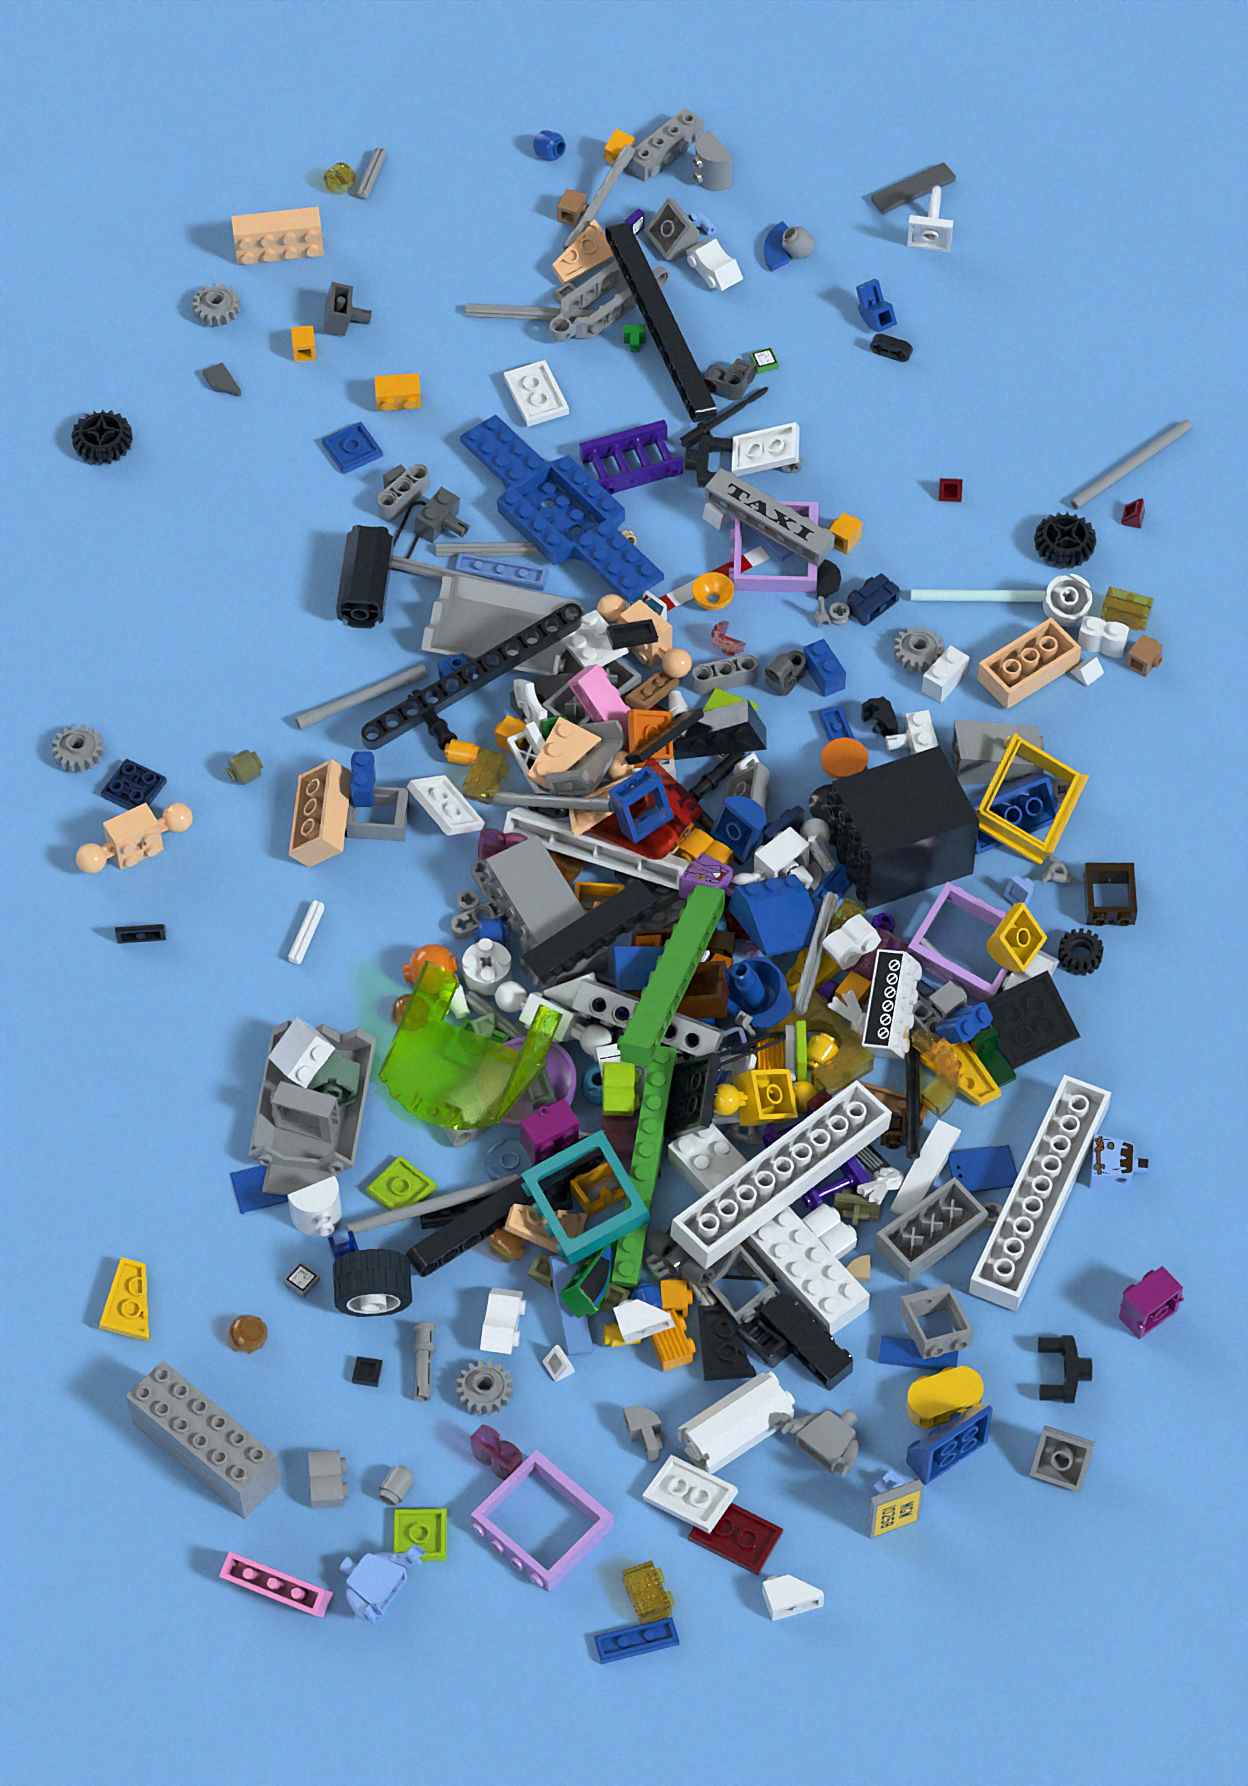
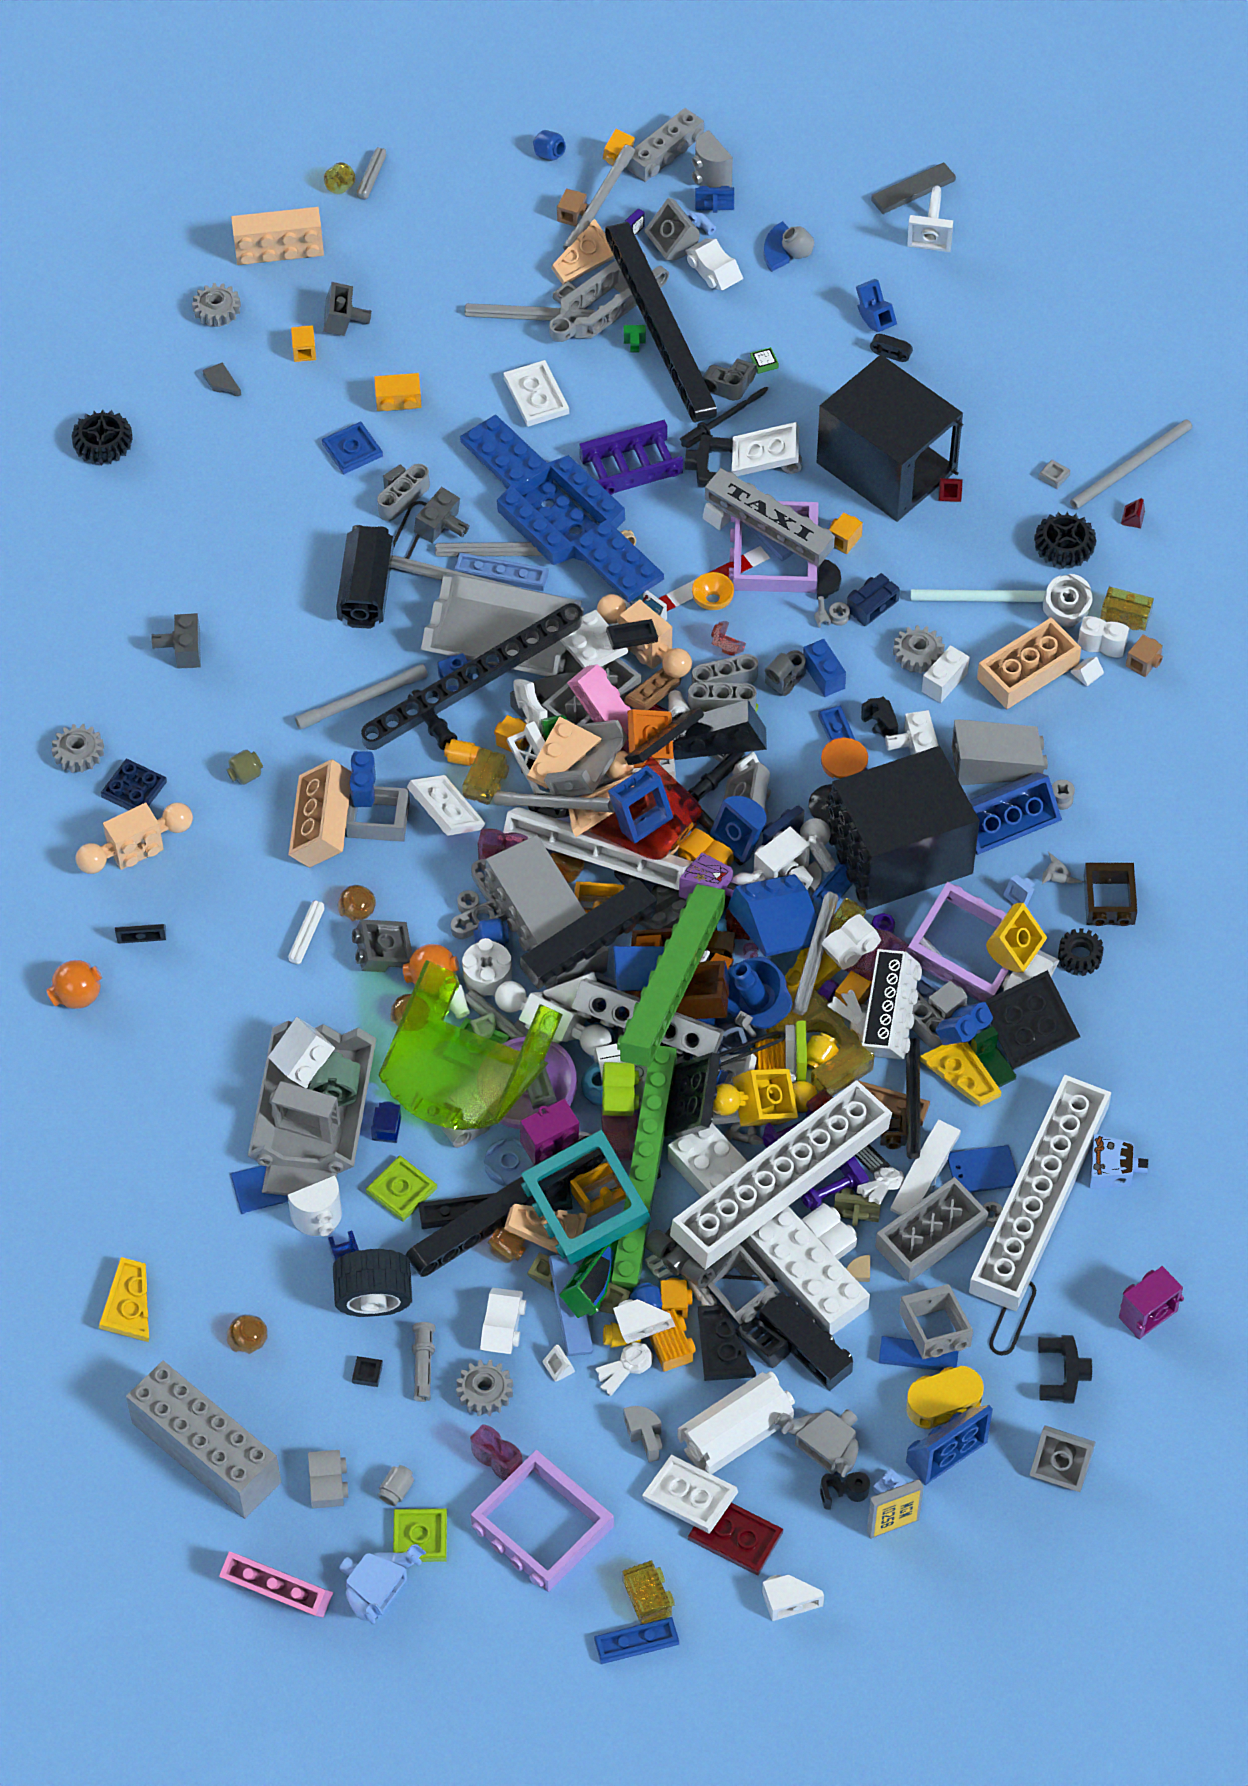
tile [284,1262,320,1298] -> none
light grey piece [346,1174,518,1236] -> none
clear yellow arch [911,1029,960,1119] -> none
yellow piece [974,733,1089,866] -> none
none -> orange brick [46,960,102,1009]
none -> dark grey brick [152,613,201,669]
none -> clear orange hair [337,885,376,921]
none -> dark grey plate [352,919,412,972]
none -> clear blue window [371,1102,402,1143]
none -> white piece [596,1342,653,1396]
none -> light grey beam [688,682,757,712]
none -> blue hips [695,186,734,213]
none -> black piece [816,354,964,522]
none -> black leg [820,1472,870,1510]
none -> black piece [989,1281,1037,1356]
none -> light grey tile [1038,460,1070,489]

